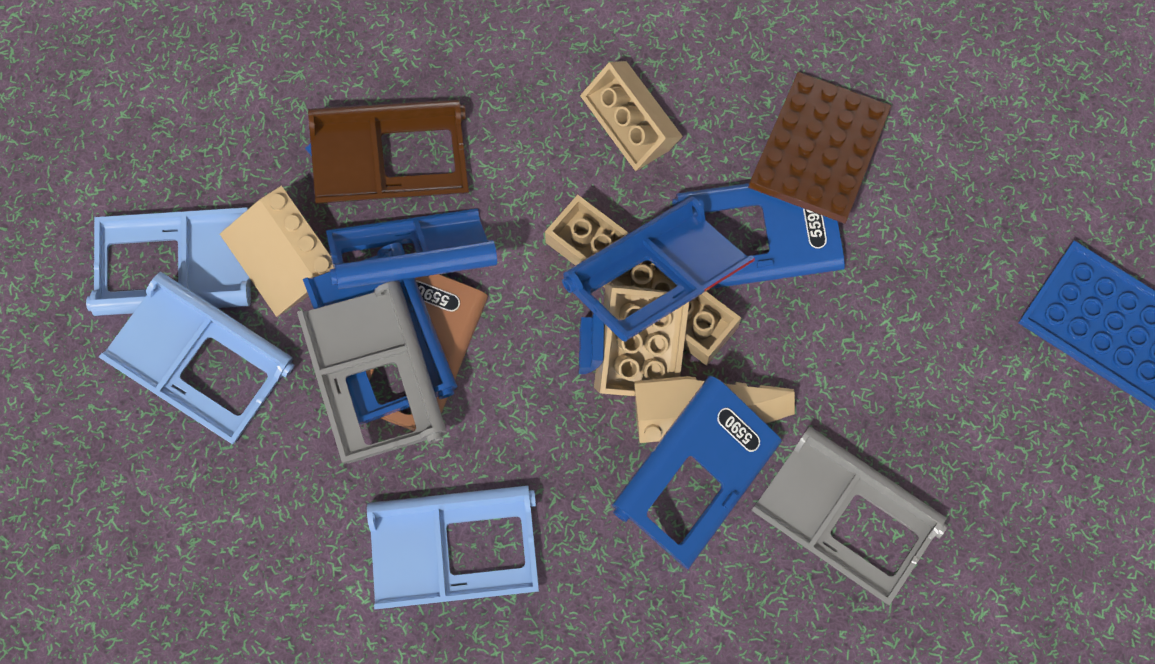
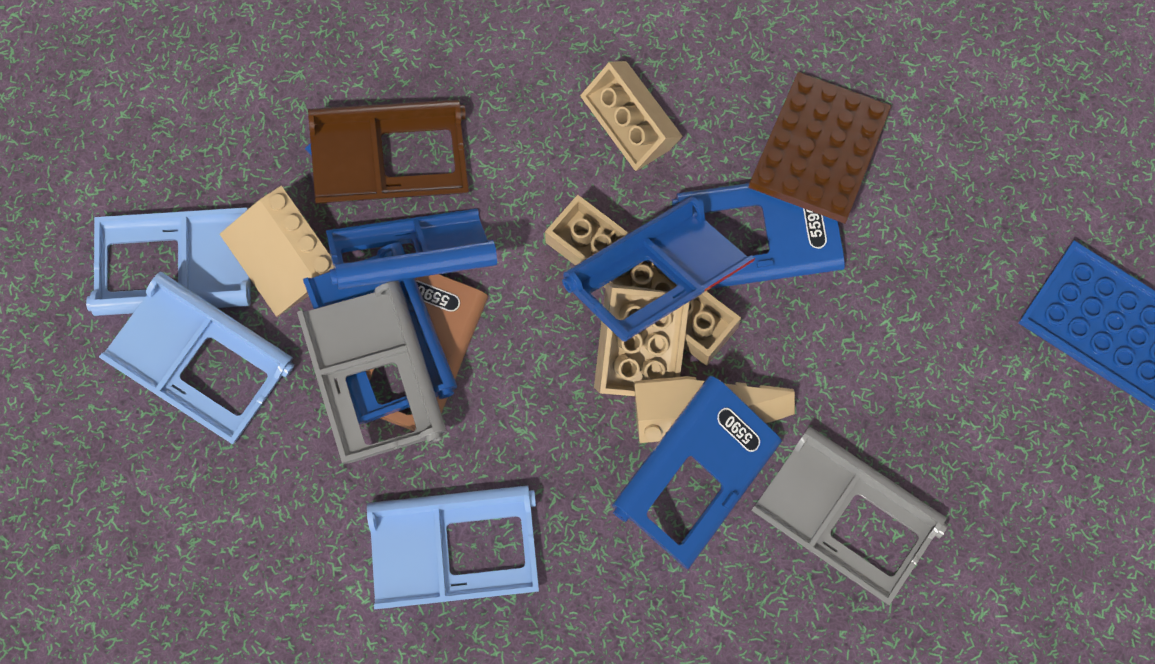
blue slope [579,313,604,374] -> none

